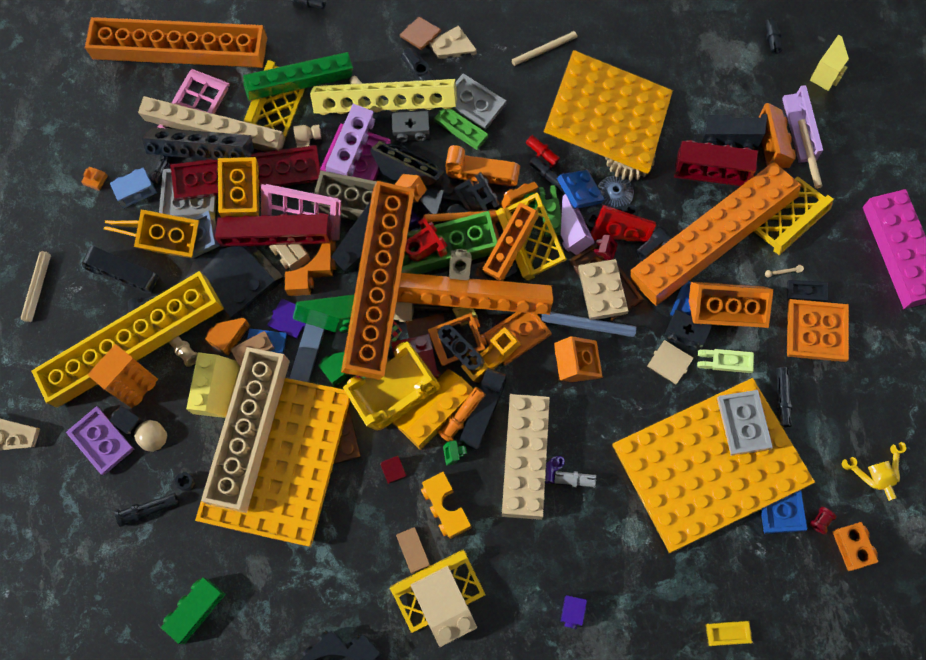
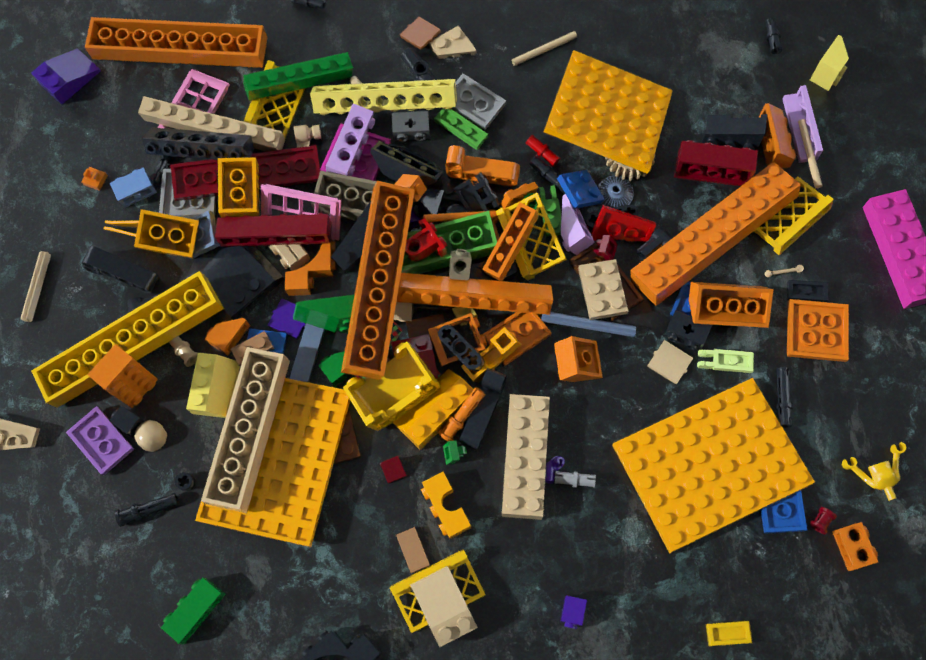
light grey plate [717,390,773,456] -> none
none -> dark purple slope [31,49,101,105]

